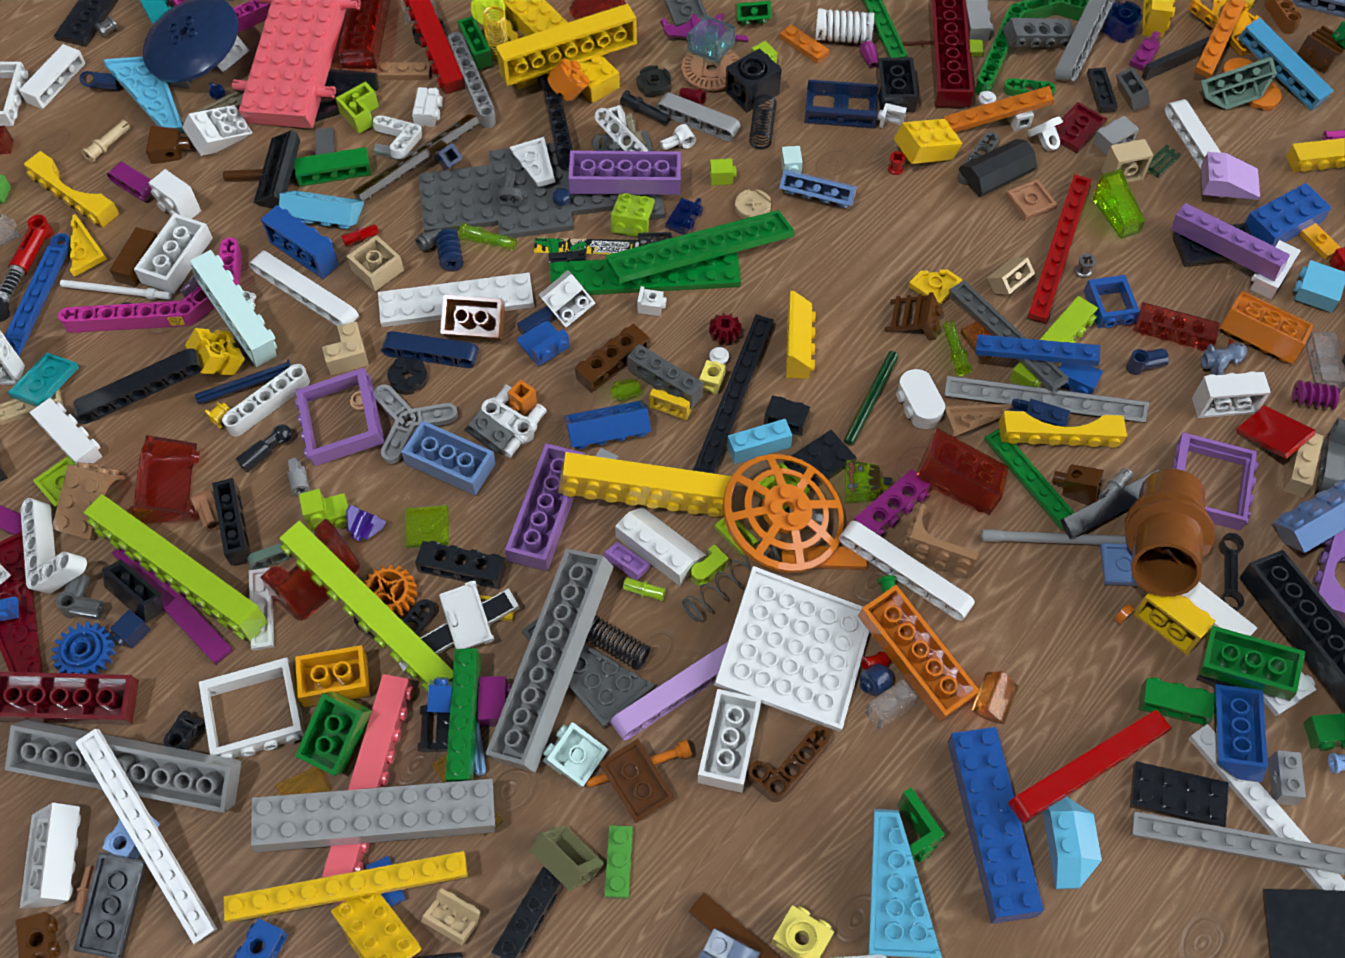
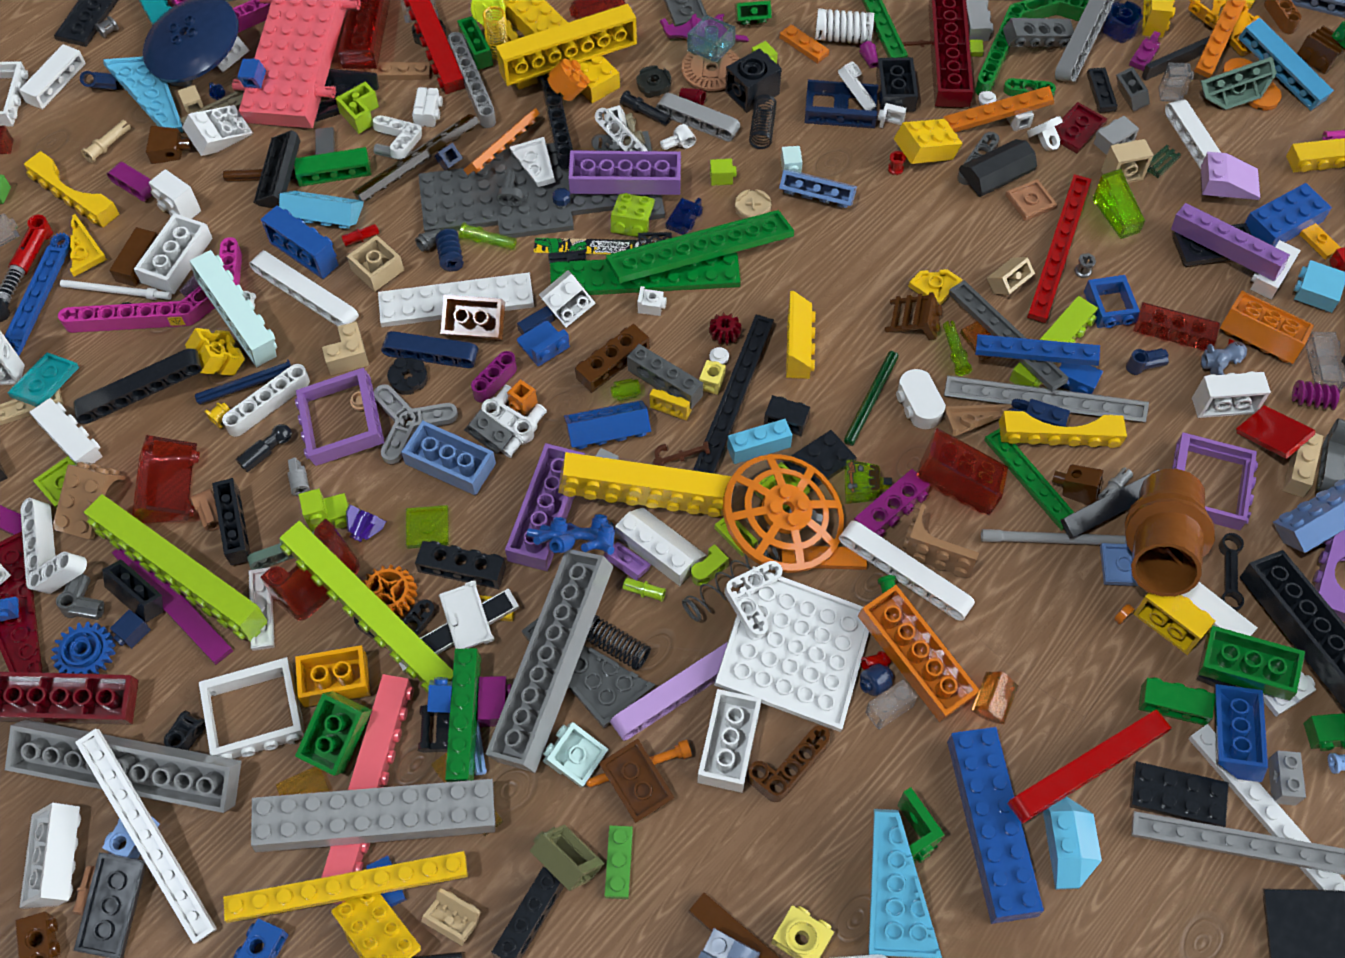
none -> tan brick [178,85,204,114]
none -> blue brick [237,58,266,89]
none -> orange plate [463,108,540,175]
none -> magenta beam [471,351,517,403]
none -> blue plant [527,514,615,555]
none -> copper piece [653,441,710,466]
none -> white beam [724,561,782,638]
none -> white beam [838,62,876,110]
none -> clear brick [1158,63,1194,102]

